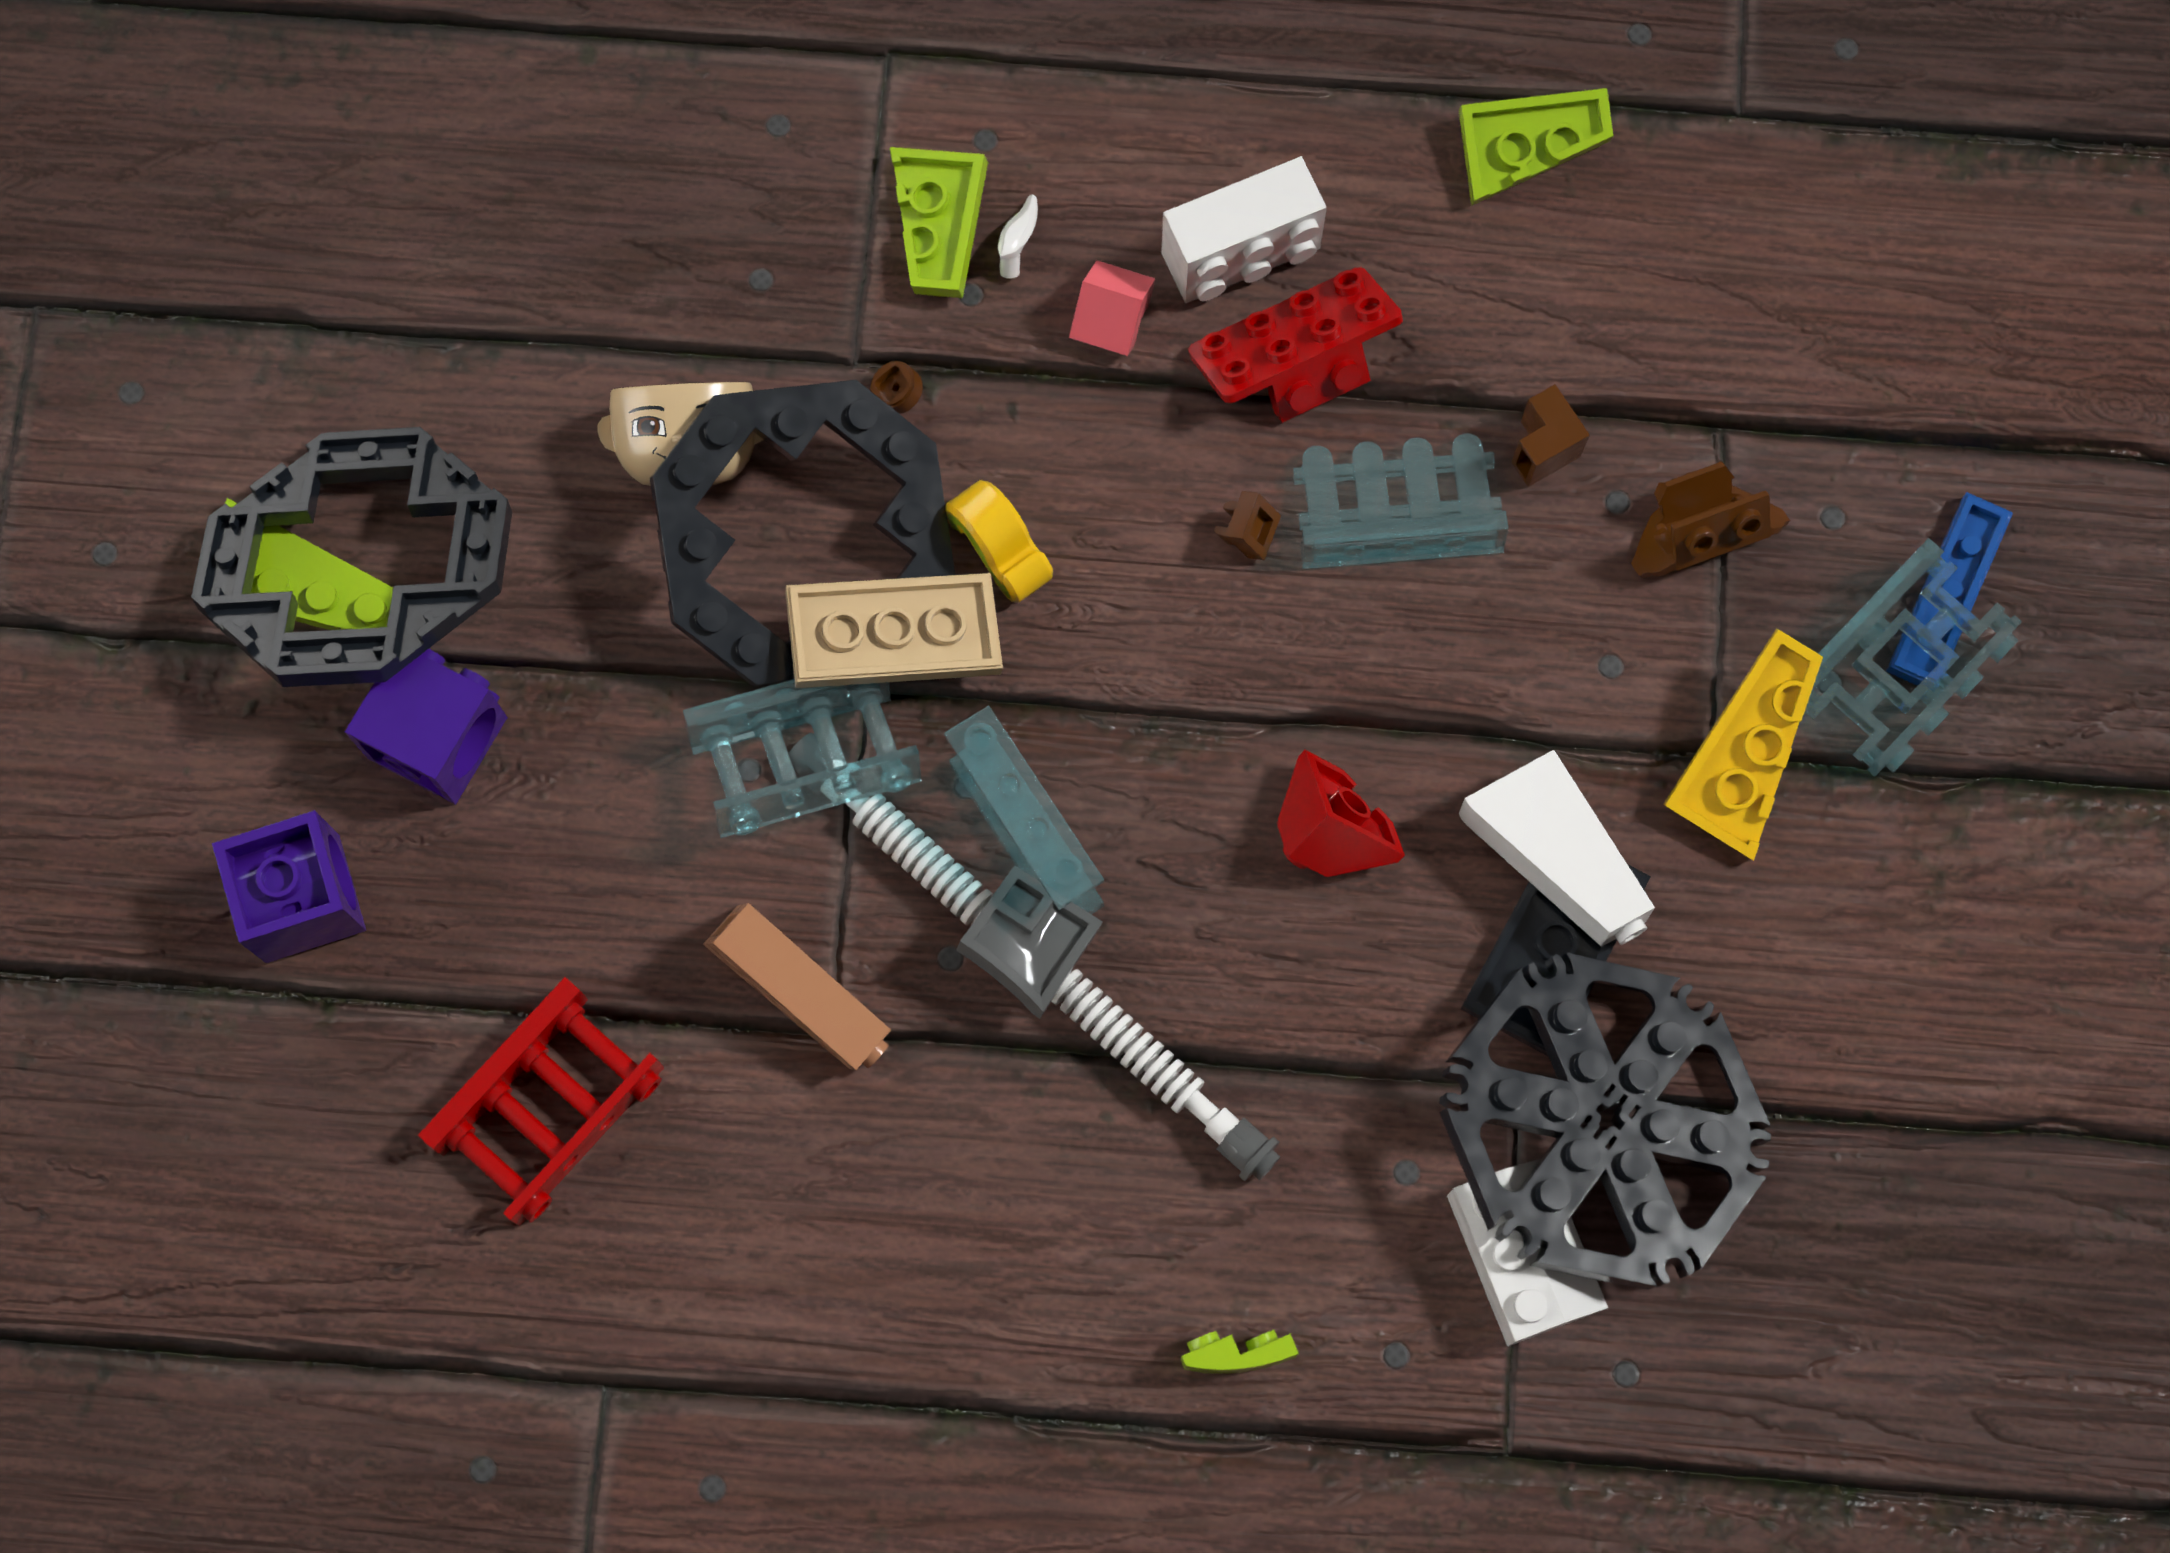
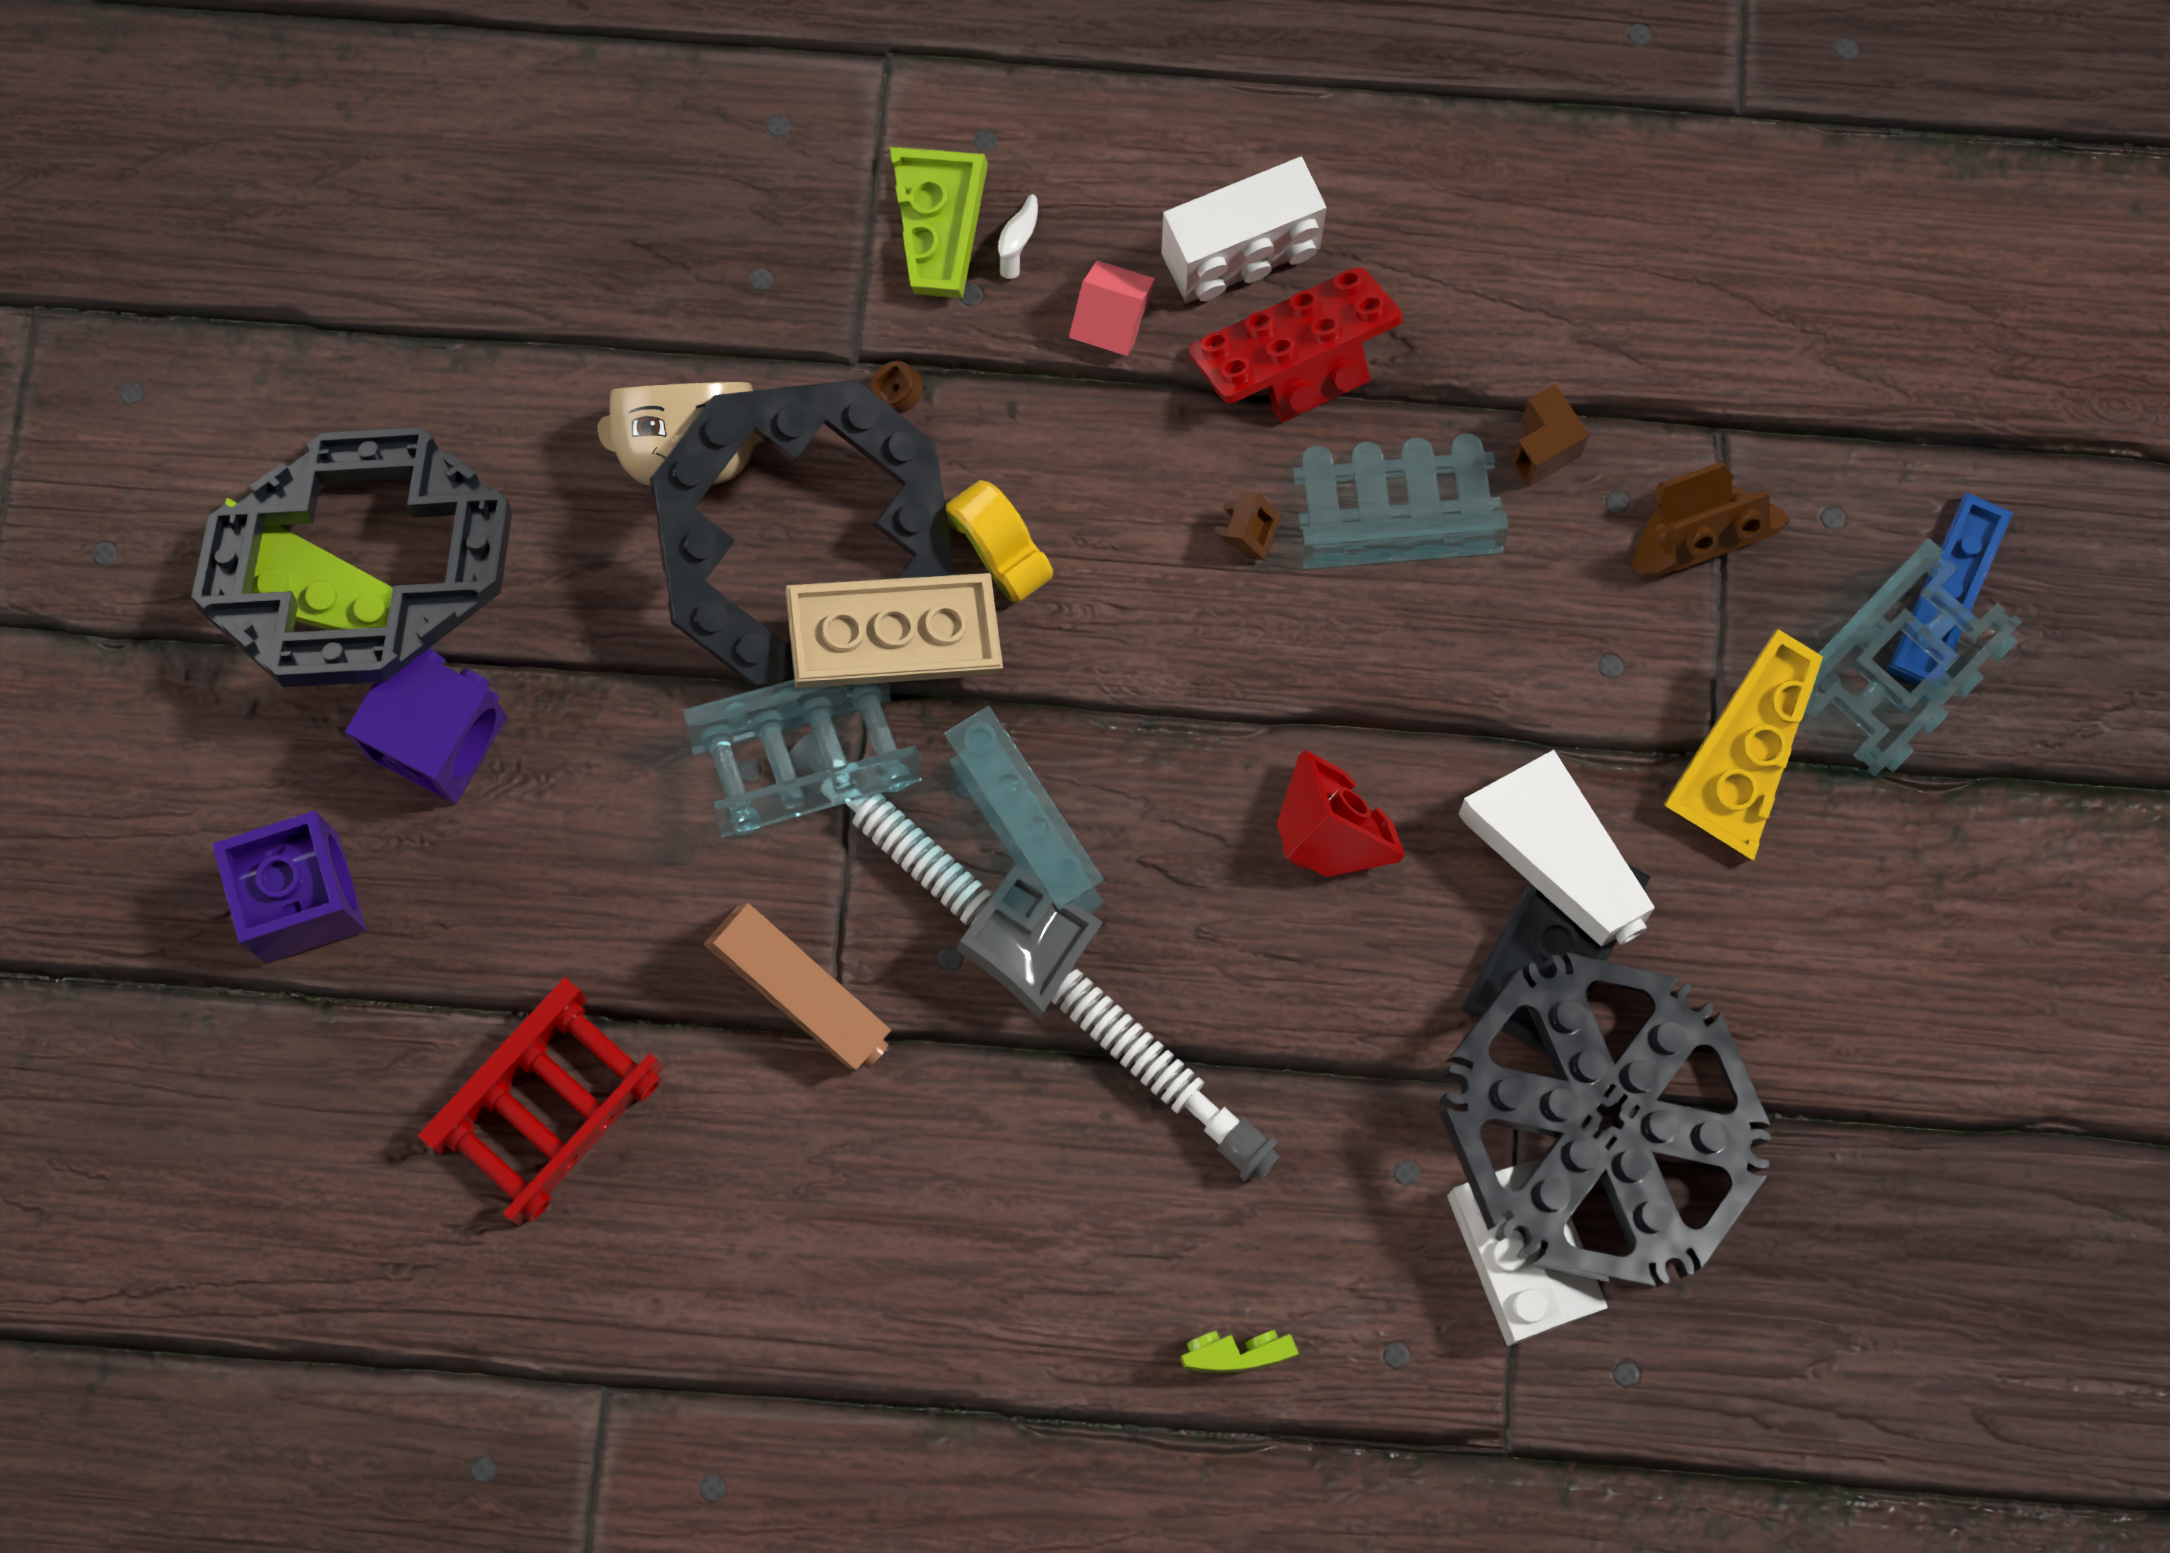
lime wing [1459,88,1614,206] -> none

